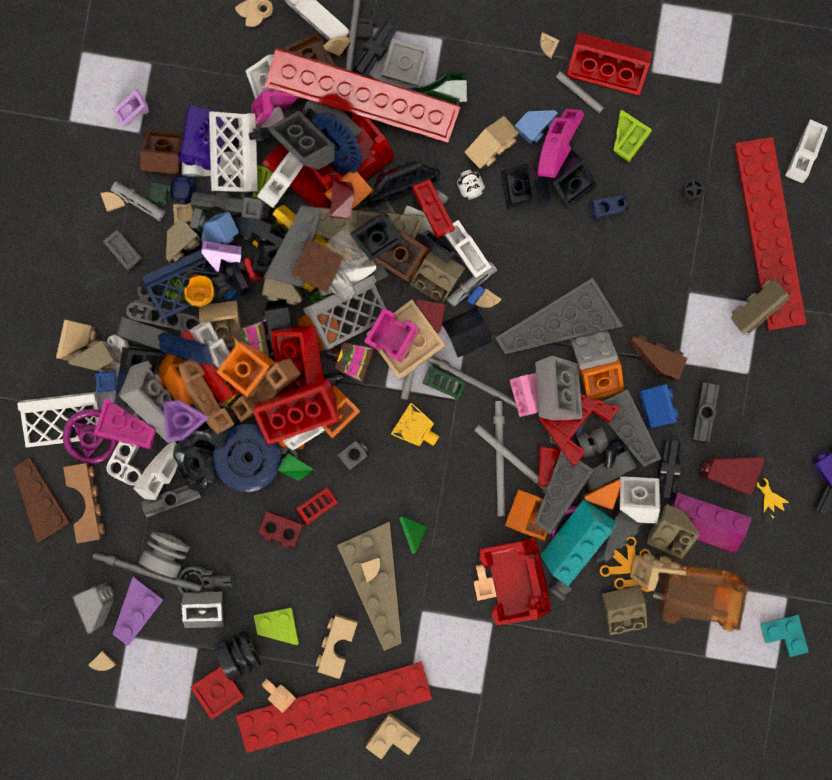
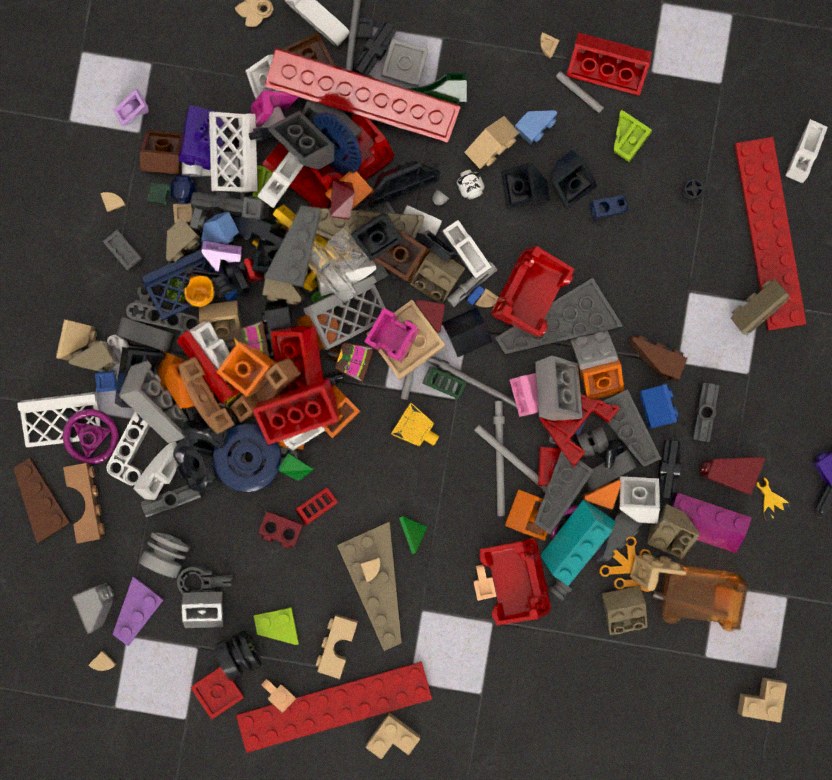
flat silver bar [93,552,203,593] -> none
dark pink wing [94,398,156,449] -> none
light grey pin [110,181,166,221] -> none
dark blue plate [158,332,214,365] -> none
medium lavender slope [163,400,209,442] -> none
reddish brown plate [291,239,344,292] -> none
tan tile [324,36,351,56] -> none
dark grey brick [338,441,368,470] -> none
red plate [412,179,455,238] -> none
dark pink slope [538,109,584,177] -> none
teal plate [760,614,809,657] -> none
none -> red windscreen [491,246,574,337]
none -> tan brick [737,677,787,723]

